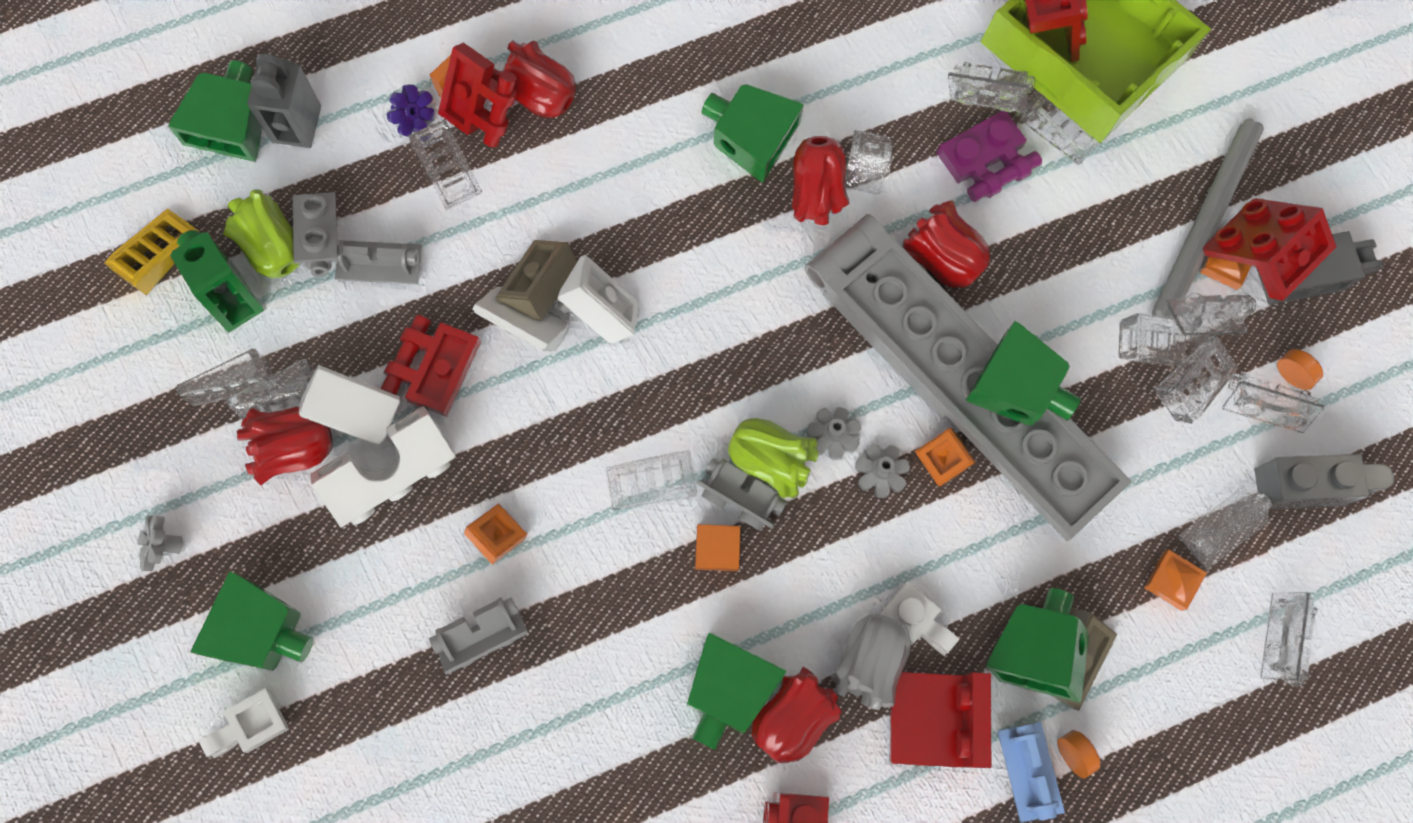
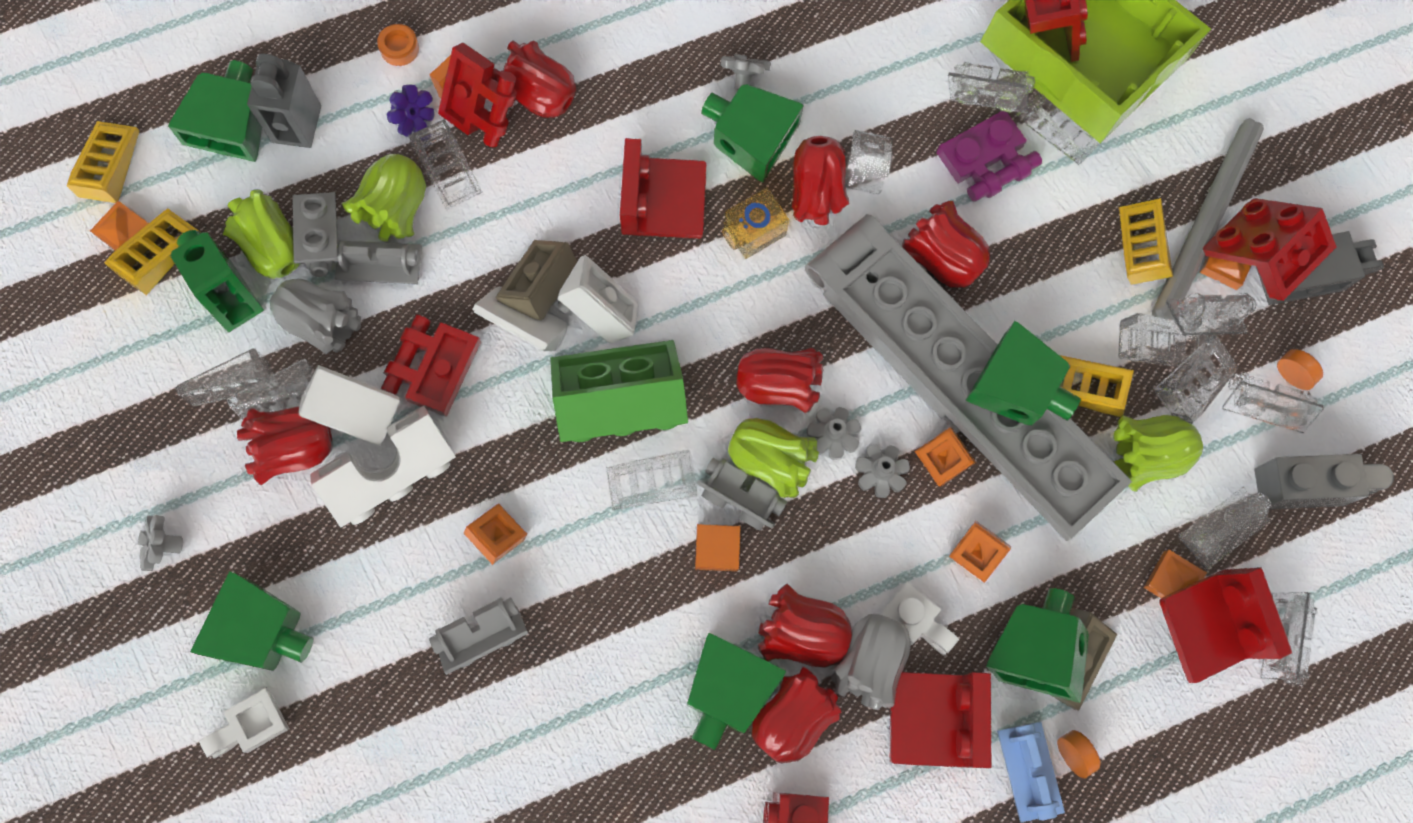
none -> yellow slope [66,121,140,203]
none -> orange tile [90,201,149,251]
none -> light grey piece [270,279,361,354]
none -> lime piece [342,154,426,242]
none -> orange tile [377,24,419,66]
none -> bright green slope [550,340,688,442]
none -> red bracket [620,138,707,239]
none -> light grey plant [721,54,771,90]
none -> clear yellow brick [722,187,789,259]
none -> red piece [736,348,824,413]
none -> red piece [757,583,852,668]
none -> orange tile [949,520,1011,583]
none -> yellow slope [1060,355,1134,417]
none -> lime piece [1113,415,1203,492]
none -> yellow slope [1119,198,1173,285]
none -> red bracket [1159,567,1292,683]

